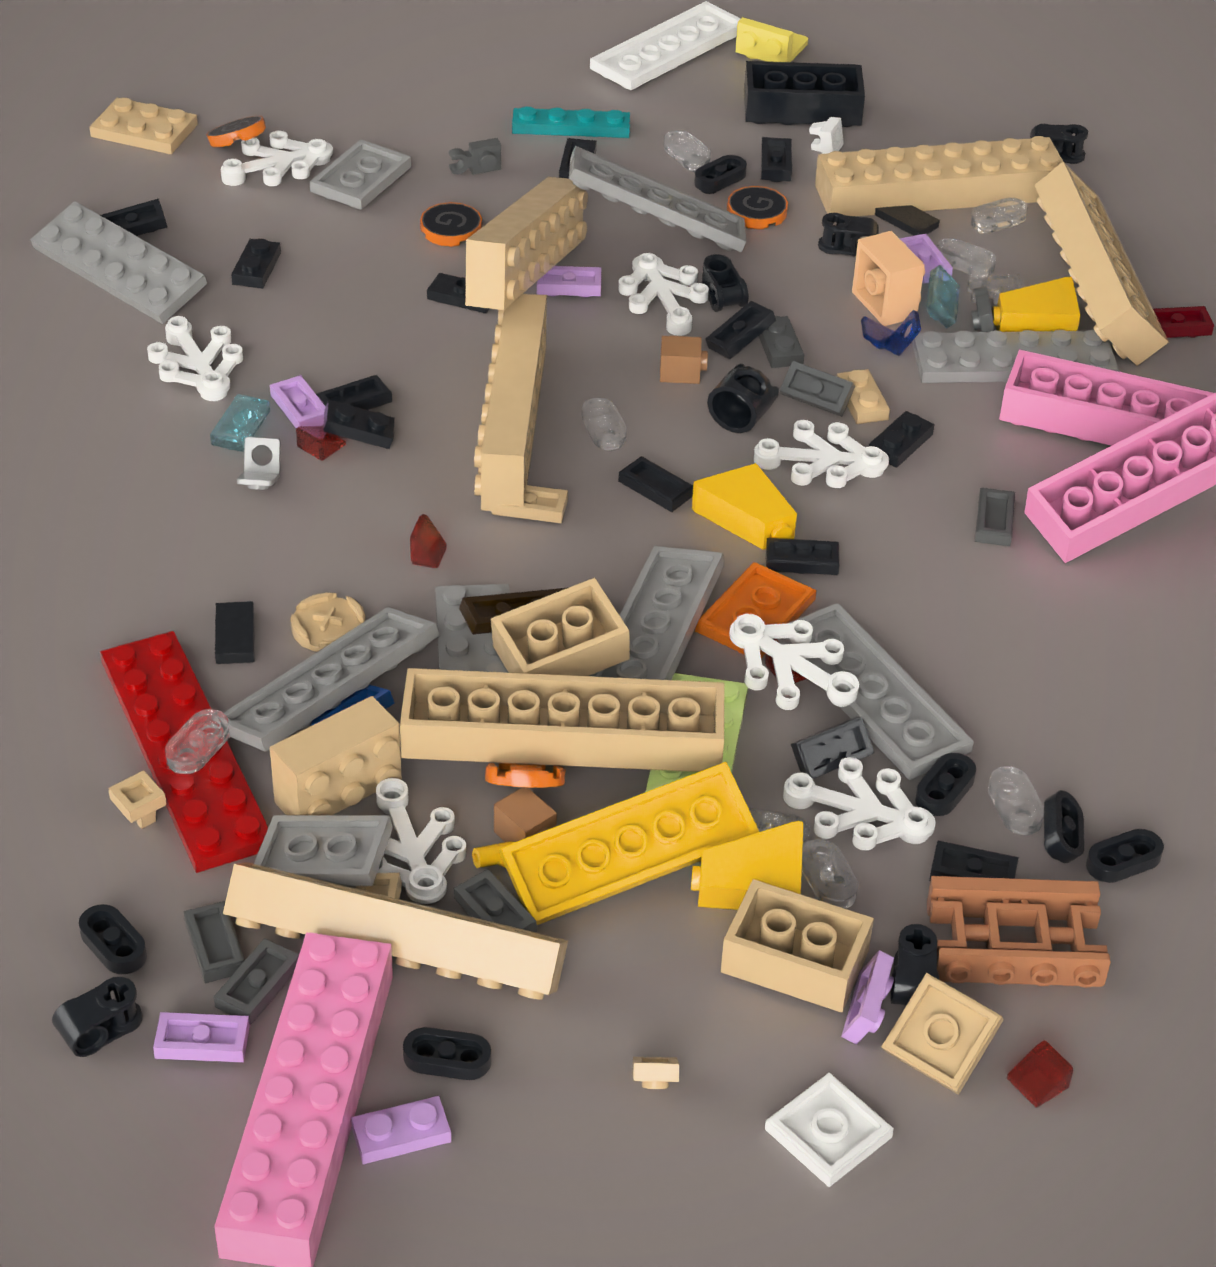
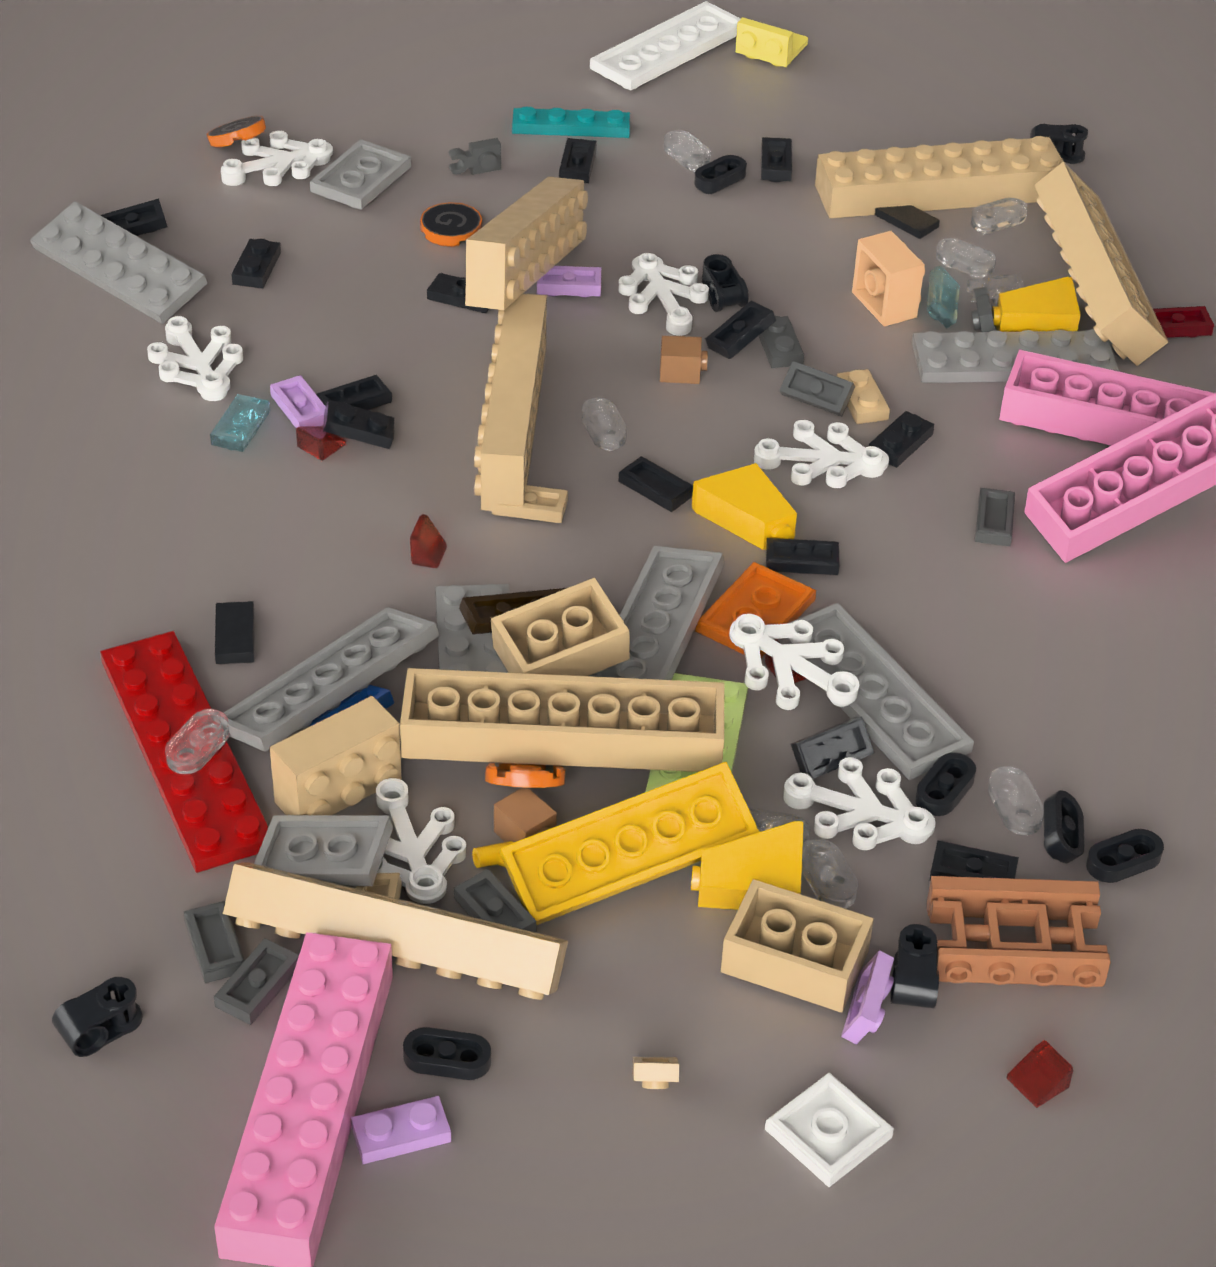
black plate [79,904,147,974] -> none
tan plate [90,97,198,155] -> none
tan tile [108,770,166,829] -> none
lavender plate [153,1012,250,1062] -> none
bracket [237,436,281,490] -> none
tan tile [290,592,366,652] -> none
light grey plate [569,146,747,252] -> none
black piece [707,363,779,433] -> none
tile [727,186,788,229] -> none
black brick [744,61,865,127] -> none
white tile [809,117,844,154] -> none
black piece [818,213,879,256] -> none
clear blue bracket [861,310,921,356] -> none
tan tile [881,973,1004,1095] -> none
lavender plate [899,234,953,284] -> none

